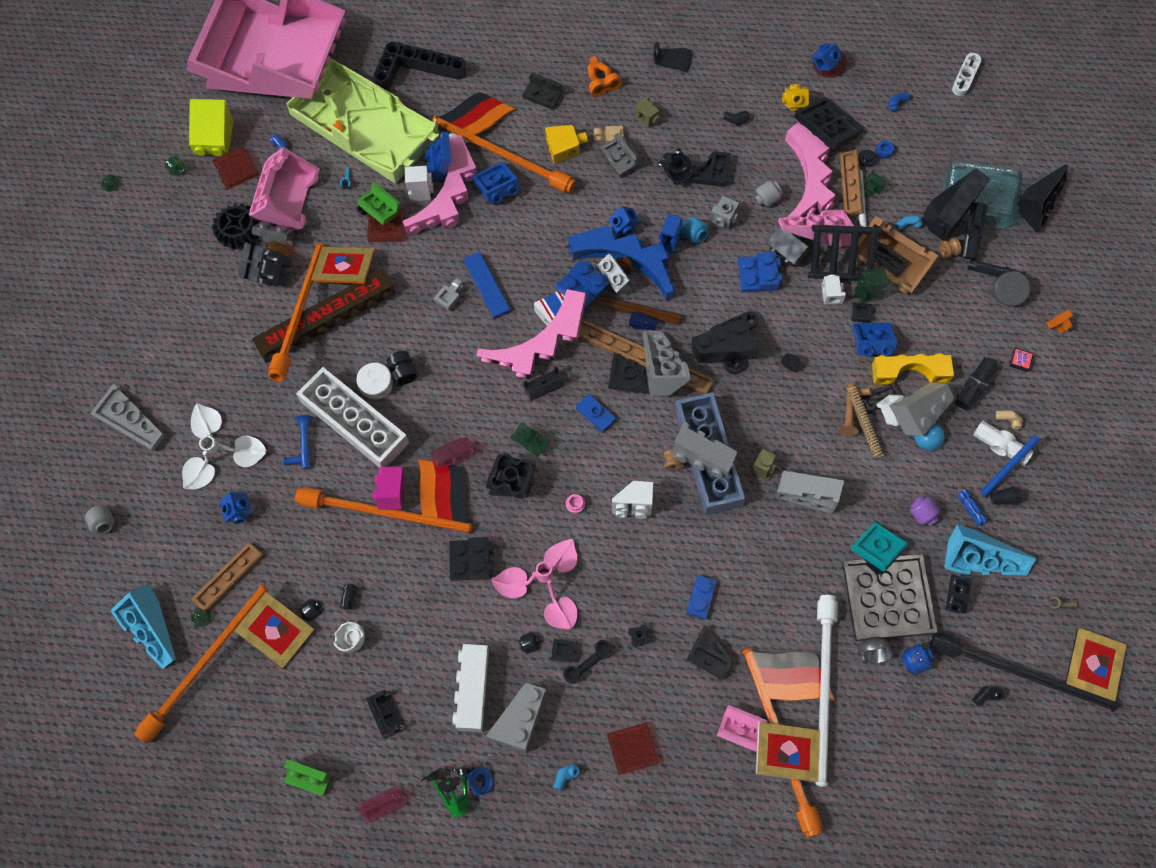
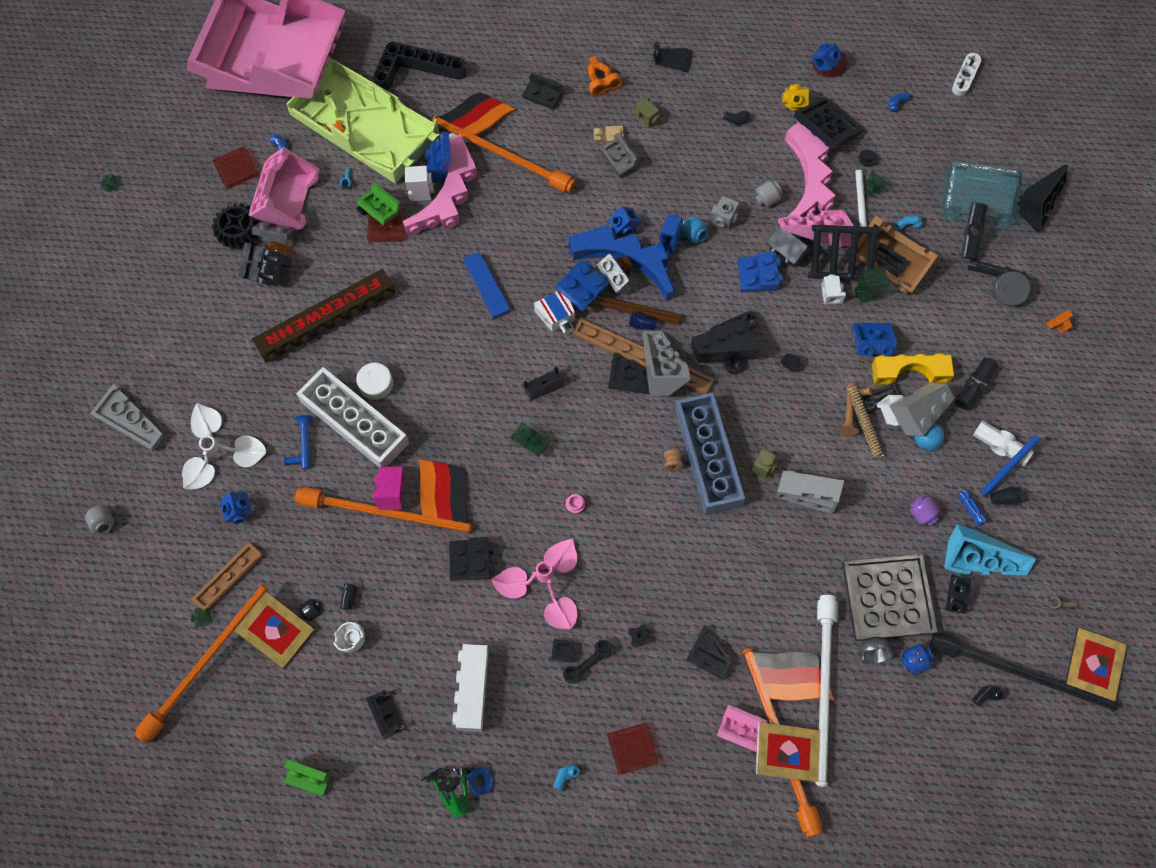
medium azure wedge [110,584,176,669] -> none
clear green piece [165,156,185,176] -> none
neon yellow slope [189,99,234,156] -> none
flag [268,243,375,382] -> none
clear pink hinge [358,786,405,824] -> none
black wheel [386,351,418,386] -> none
clear pink slope [431,437,475,468] -> none
light grey plate [434,278,464,311] -> none
blue plate [472,161,520,205] -> none
bright pink arch [477,289,587,378] -> none
light grey wedge [485,683,546,753] -> none
black piece [486,453,536,500] -> none
black piece [519,632,541,654] -> none
yellow torso [545,125,588,164] -> none
blue plate [575,394,616,433] -> none
white slope [612,481,653,519] -> none
black hair [658,149,700,186] -> none
light grey wedge [672,422,737,479] -> none
blue plate [686,575,716,620] -> none
black wing [692,151,731,186] -> none
medium nougat tile [840,149,864,217] -> none
black tile [851,302,872,323] -> none
teal tile [851,522,908,572] -> none
blue tile [876,141,895,159] -> none
black wedge [923,168,990,241] -> none
medium nougat wheel [939,238,961,259] -> none
tan arm [996,410,1023,430] -> none
tile [1009,348,1034,372] -> none

